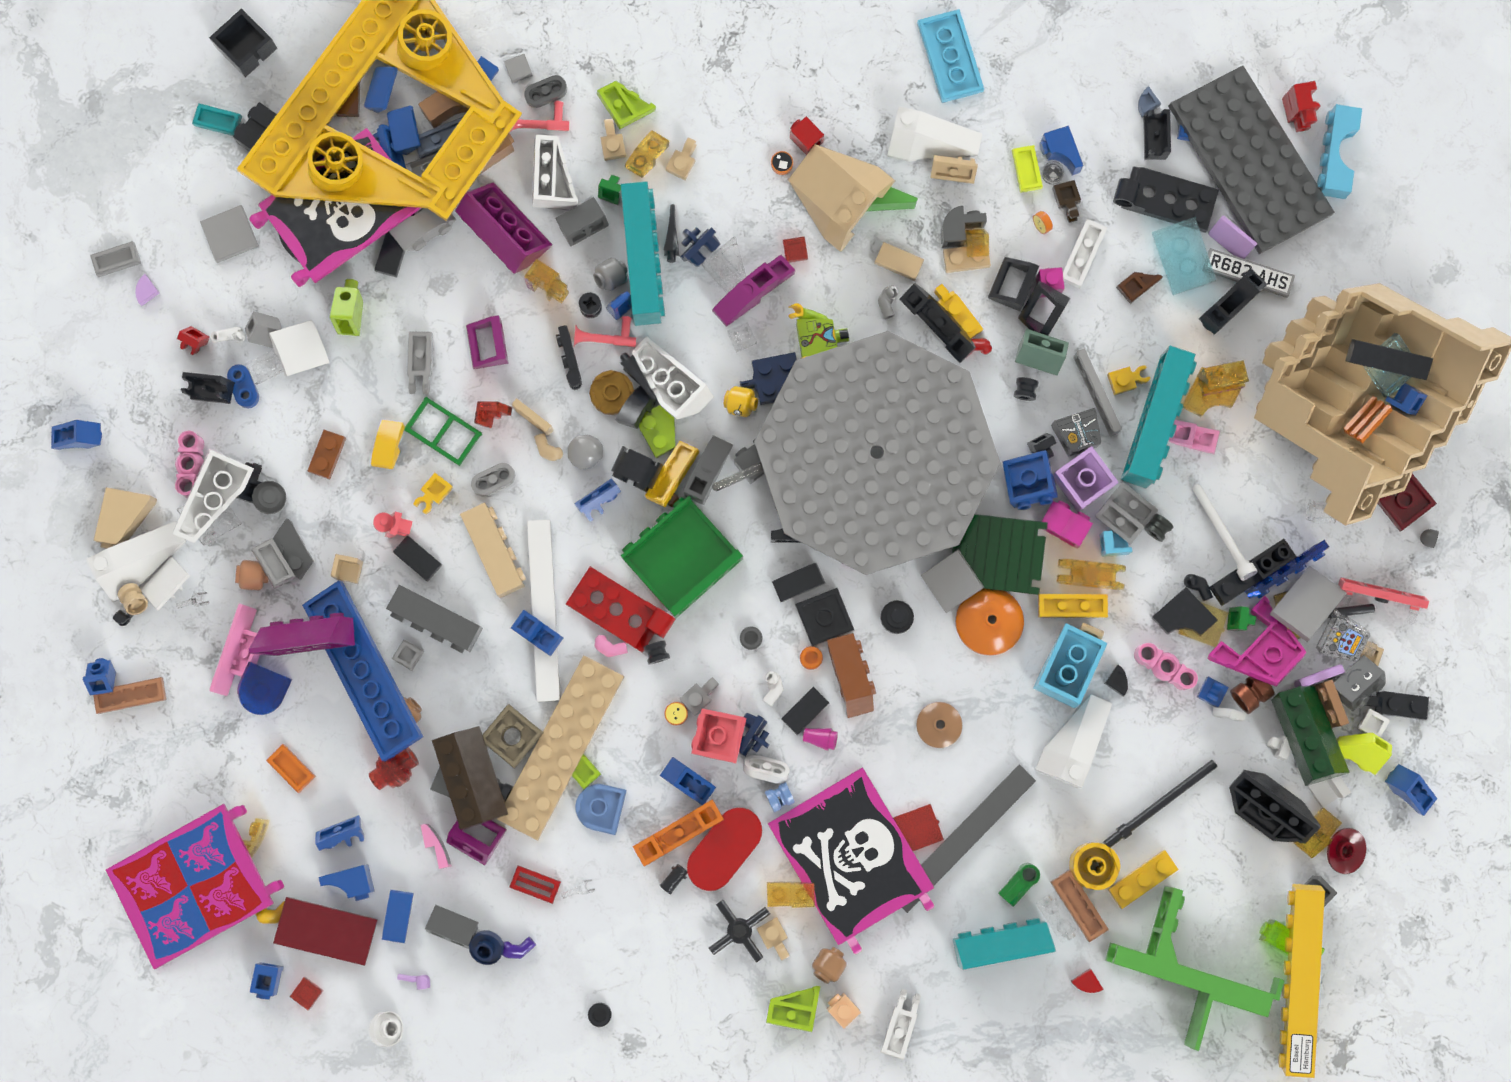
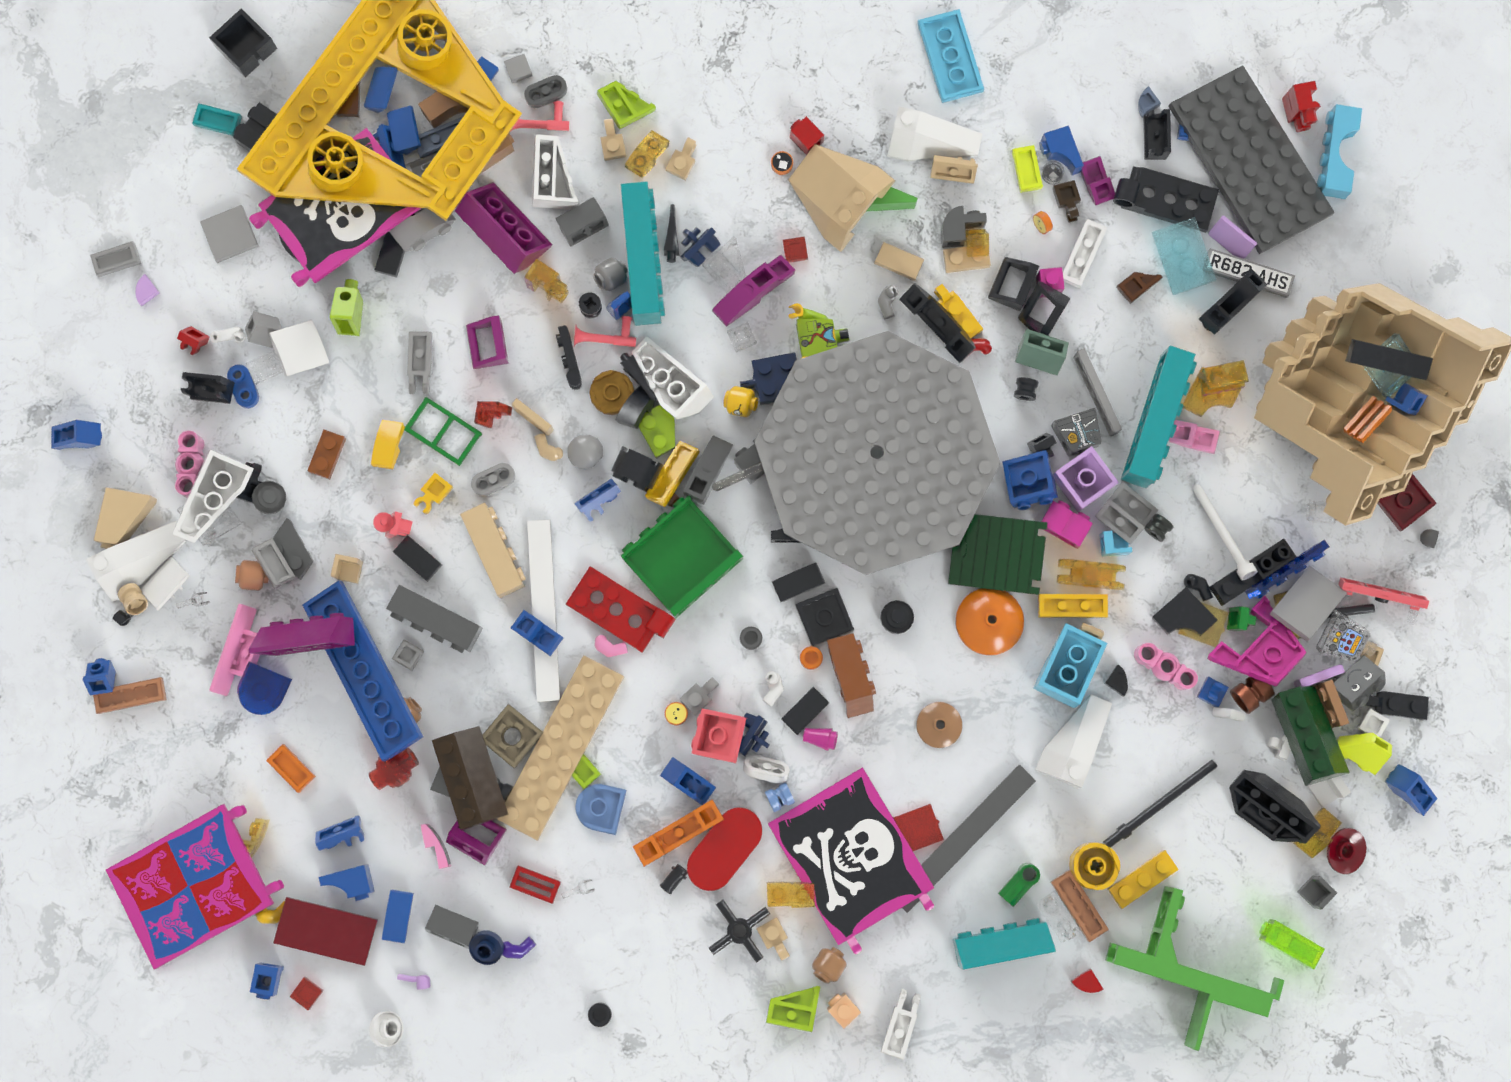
green tile [598,175,622,205] -> none
black wheel [643,640,670,665] -> none
light grey tile [921,550,984,613] -> none
yellow plate [1107,365,1150,396] -> none
yellow brick [1278,884,1325,1078] -> none
none -> magenta slope [1081,156,1115,205]

